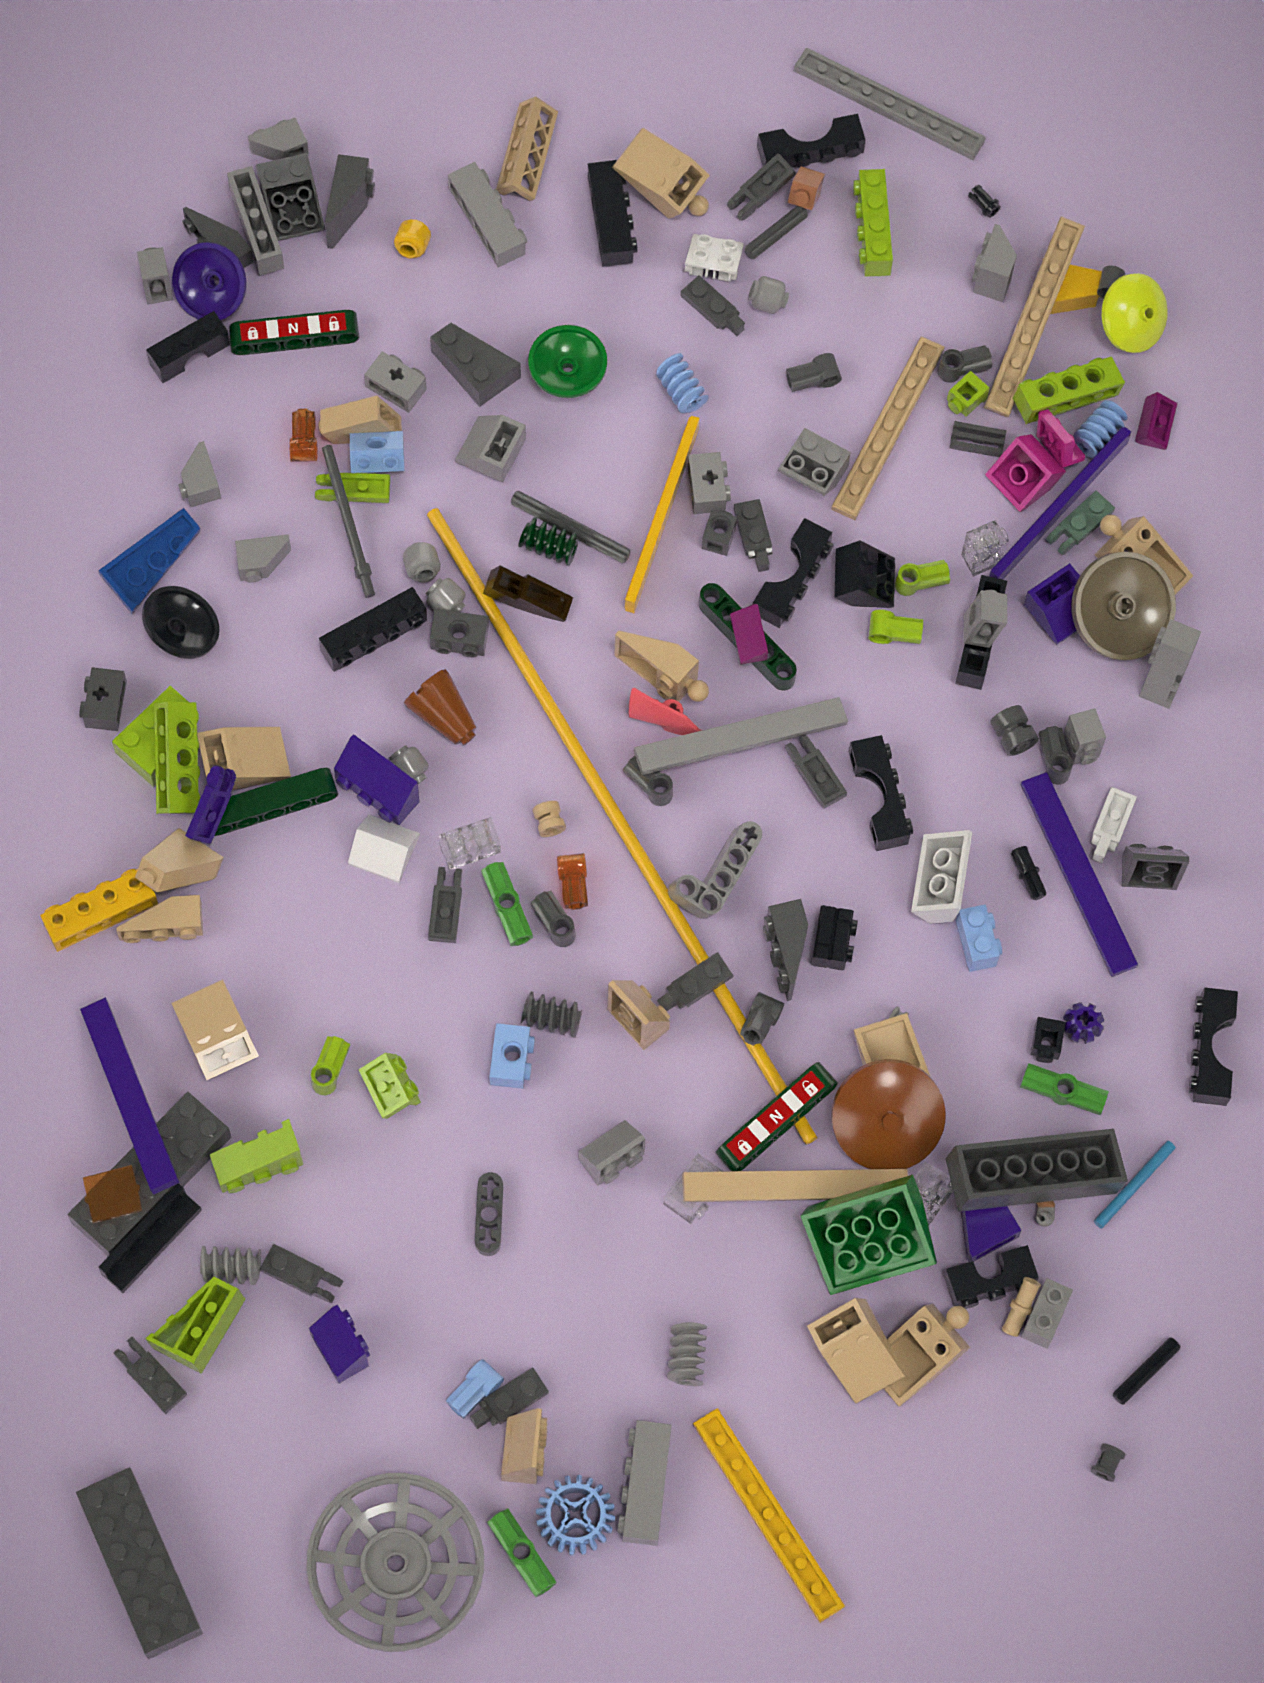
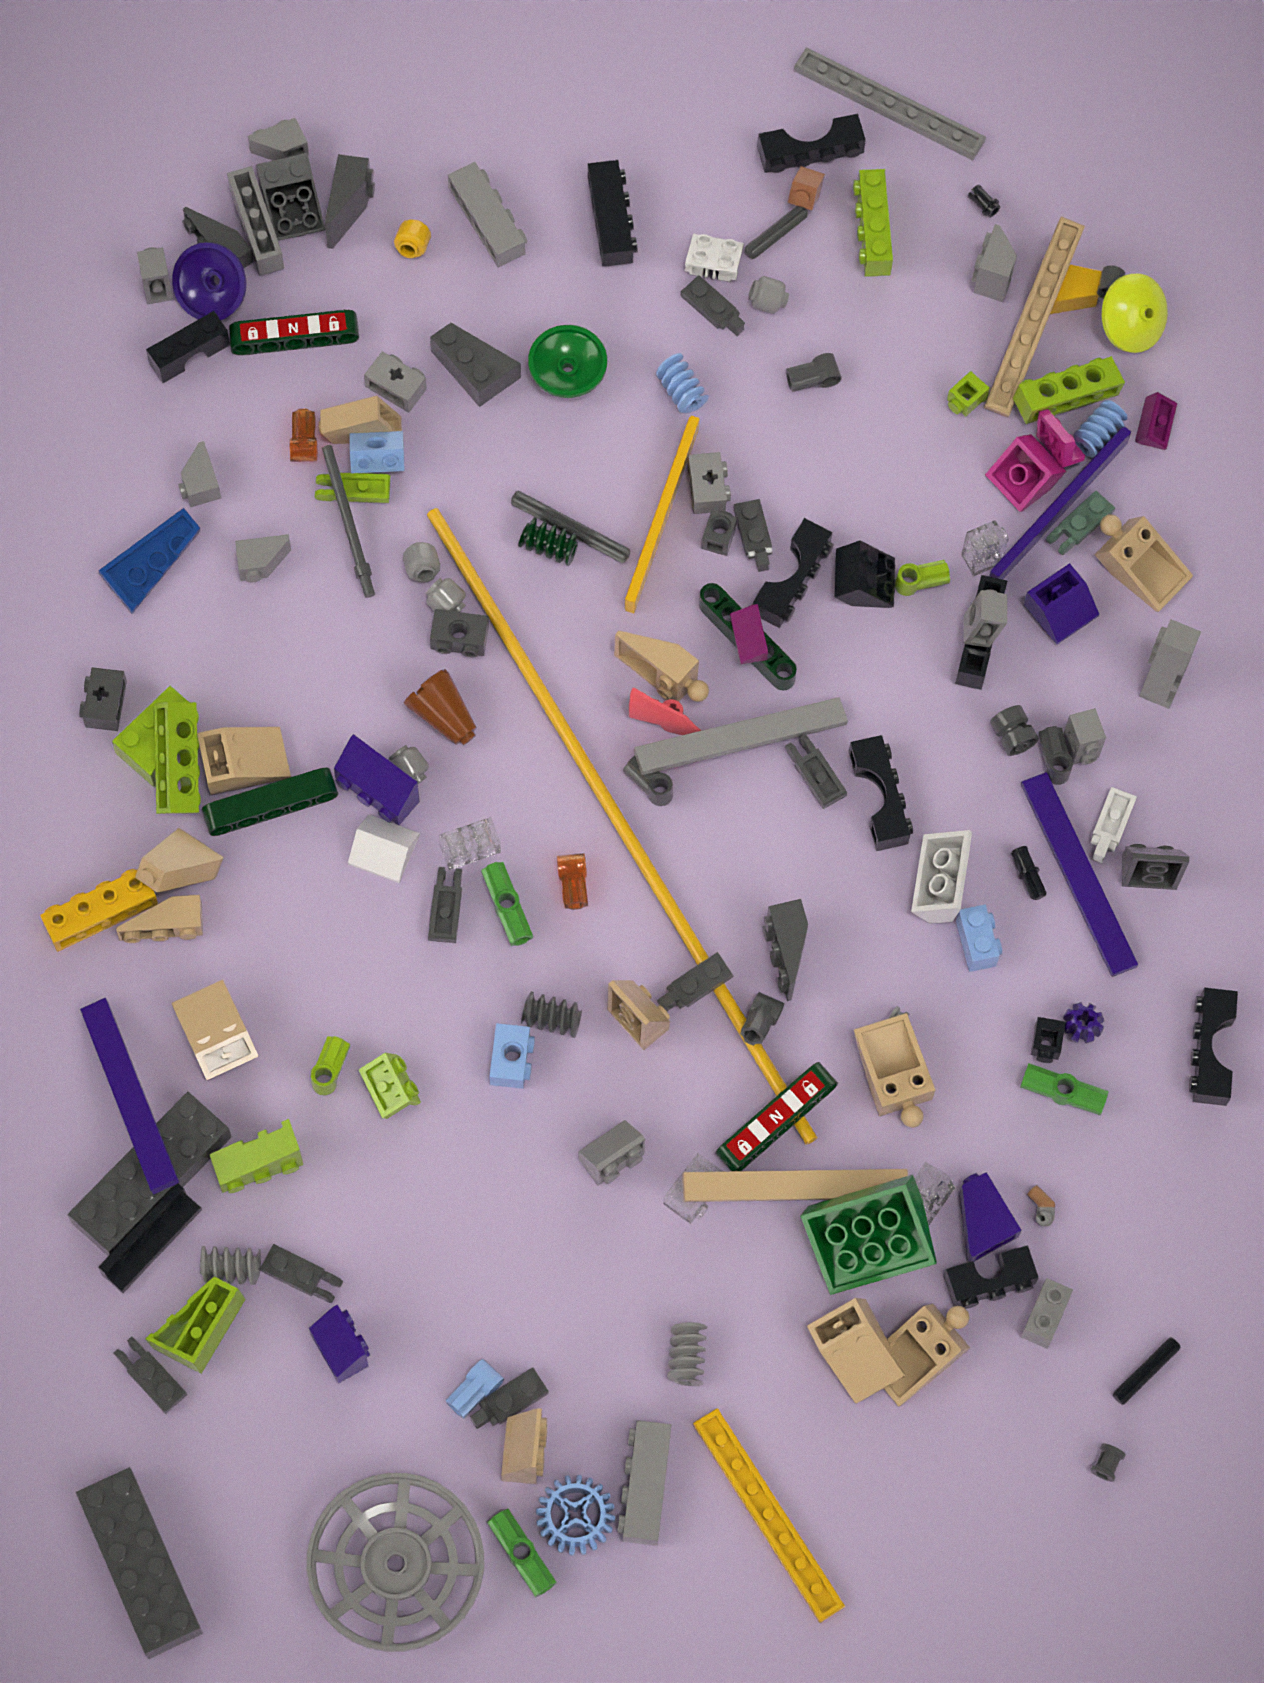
clear orange piece [83,1165,143,1223] -> none
black dish [142,586,220,659] -> none
dark purple hinge [185,765,237,844] -> none
black brick [319,587,427,672] -> none
light grey slope [455,415,526,482] -> none
dark grey beam [475,1172,504,1256] -> none
dark brown slope [483,565,574,622] -> none
tan fence [496,96,558,201] -> none
dark grey piece [531,891,576,947] -> none
tan wheel [533,801,566,837] -> none
tan slope [612,128,710,219] -> none
light grey beam [668,821,762,919] -> none
dark grey hinge [727,153,797,221] -> none
light grey slope [778,428,851,496] -> none
black brick [811,905,858,971] -> none
tan tile [831,336,945,520] -> none
dark orange dish [831,1059,946,1169] -> none
lime piece [868,610,923,644] -> none
dark grey piece [938,345,992,382] -> none
dark grey brick [945,1128,1128,1212] -> none
dark grey tile [950,421,1007,457] -> none
tan pin [1002,1277,1041,1337] -> none
dark tan dish [1071,552,1176,660] -> none
dark azure bar [1094,1141,1176,1229] -> none

